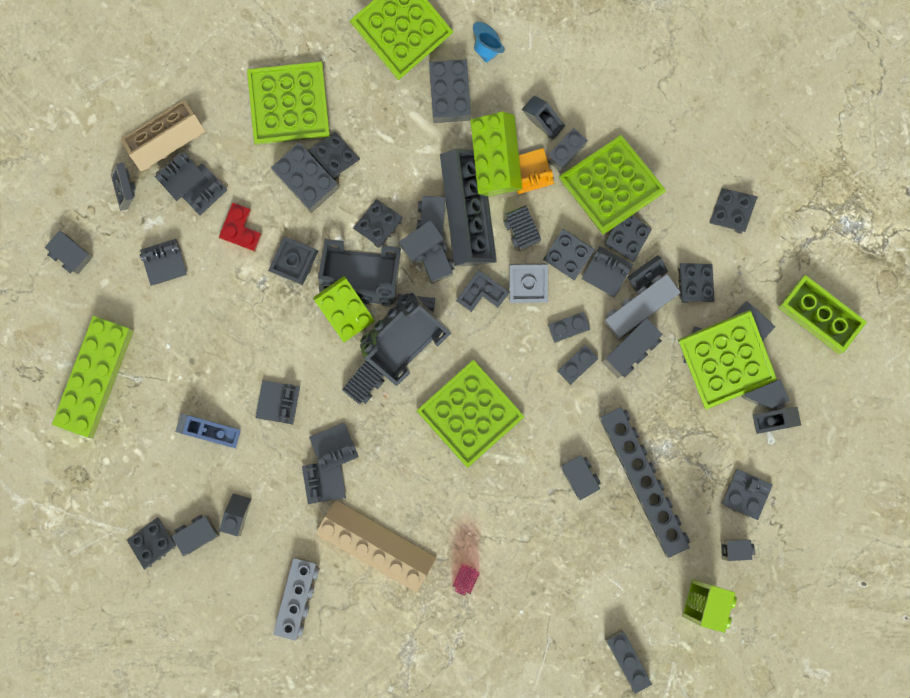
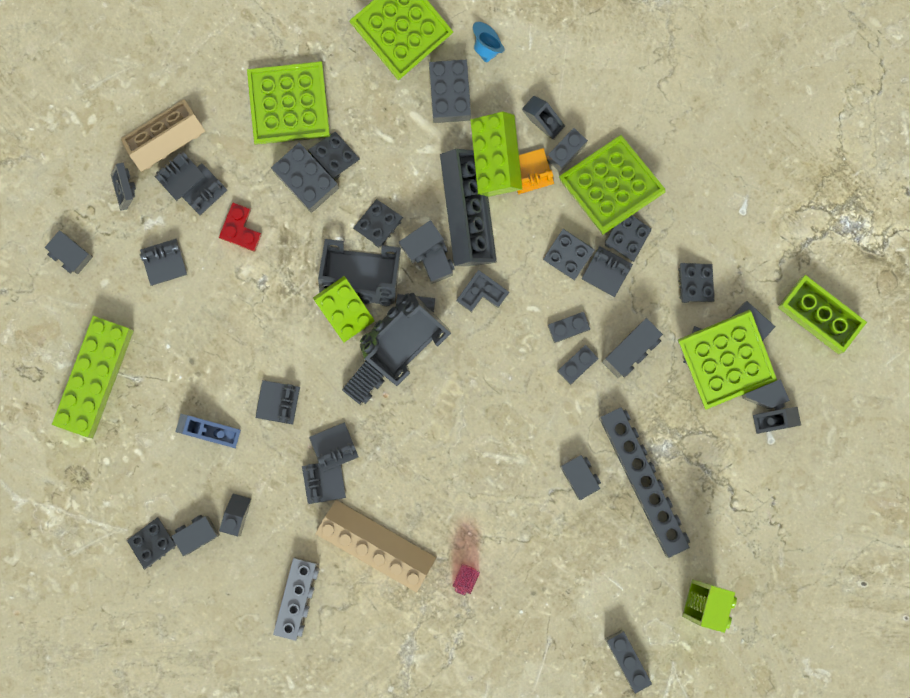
dark grey hinge [268,236,319,286] -> none
lime plate [416,360,525,468] -> none
dark grey brick [417,196,445,237] -> none
dark grey brick [503,205,541,251] -> none
light grey hinge [509,263,548,303] -> none
light grey brick [604,274,681,340] -> none
dark grey plate [627,255,668,292] -> none
dark grey hinge [710,188,758,234] -> none
dark grey hinge [721,469,773,520] -> none
dark grey brick [721,539,755,561] -> none

